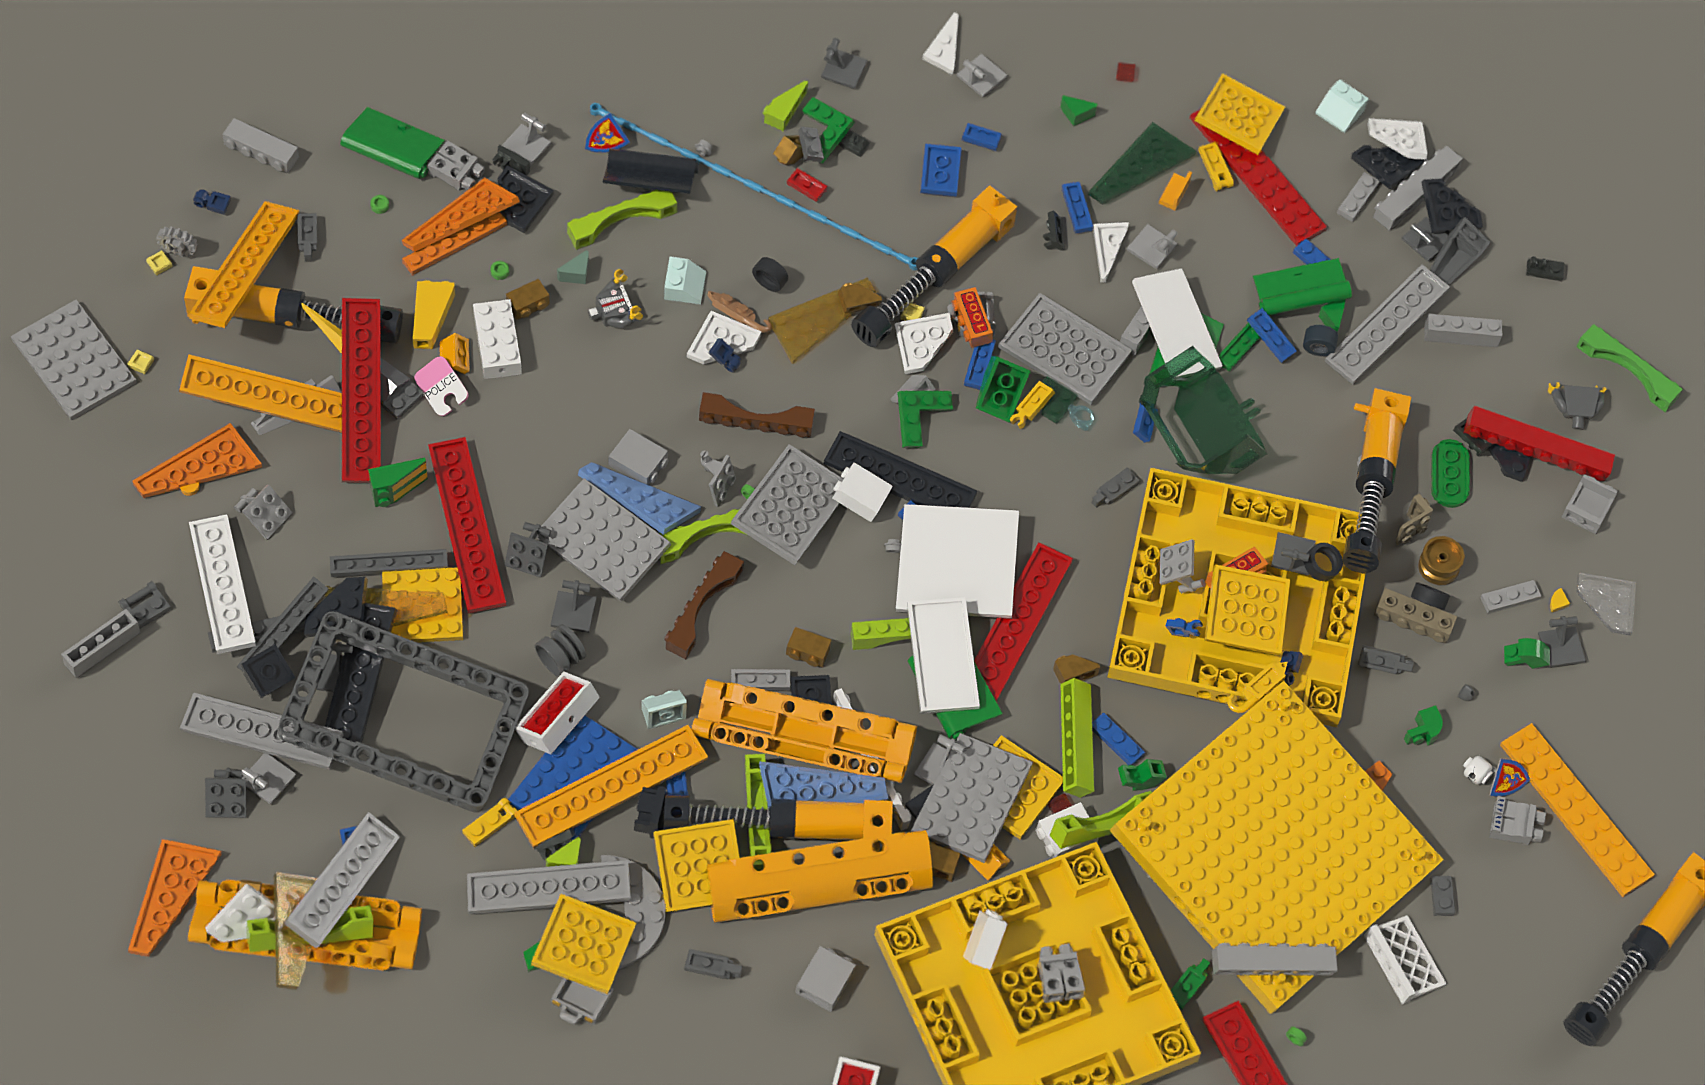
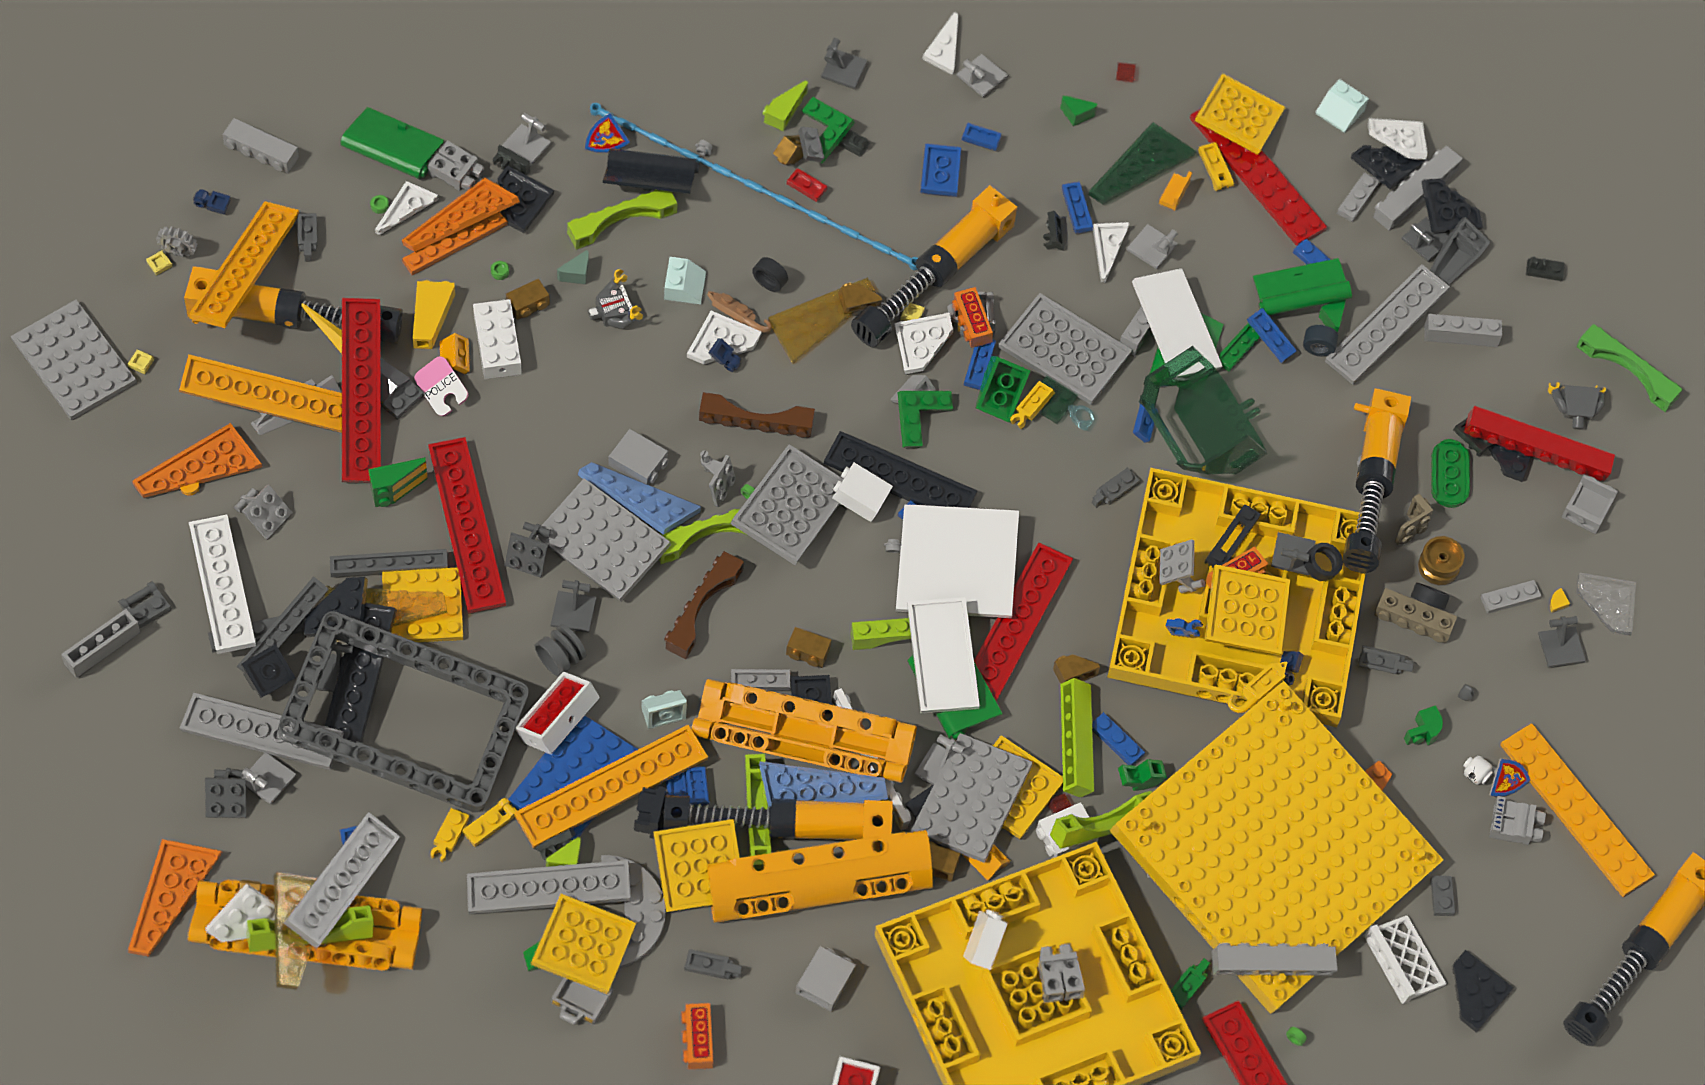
green brick [1504,638,1550,669] -> none
none -> white wing [375,181,438,235]
none -> yellow plate [431,808,469,863]
none -> orange brick [681,1003,713,1070]
none -> blue plate [685,766,709,807]
none -> black container [1204,504,1261,568]
none -> black plate [1452,950,1514,1033]

